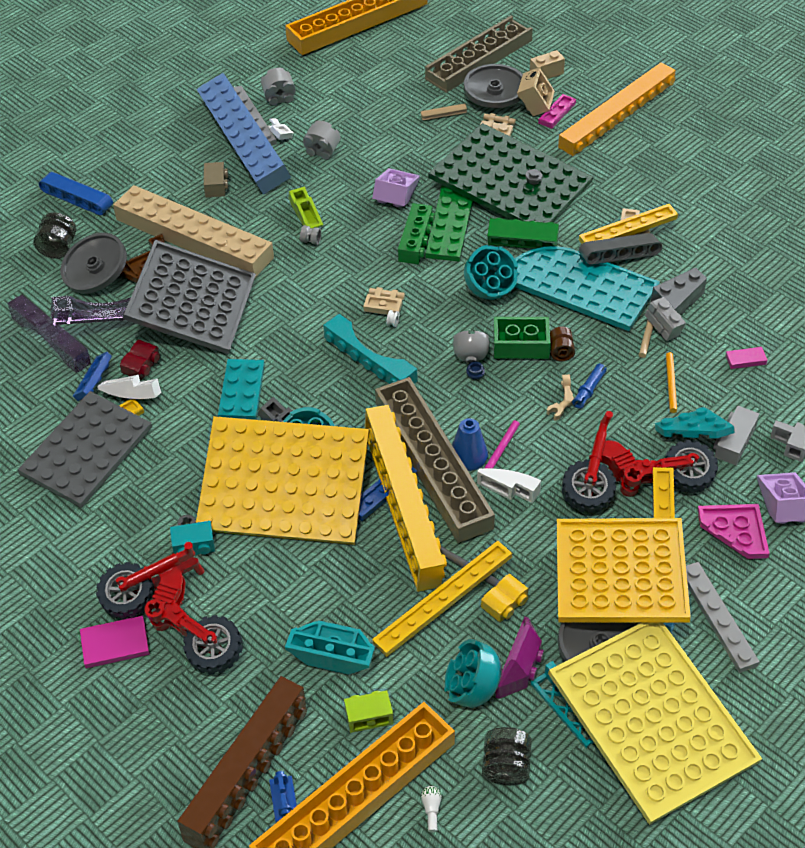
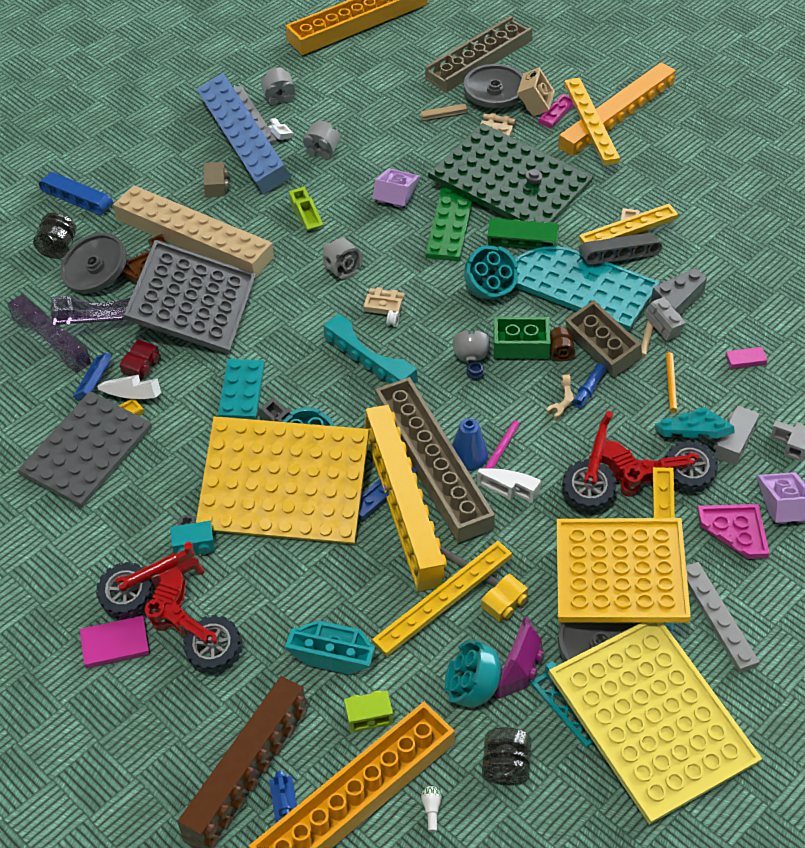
light grey wheel [300,225,321,245] -> none
green brick [398,203,435,265] -> none
tan brick [530,50,565,79] -> none
none -> light grey brick [322,237,363,279]
none -> yellow plate [564,78,620,166]
none -> dark tan brick [565,300,642,378]

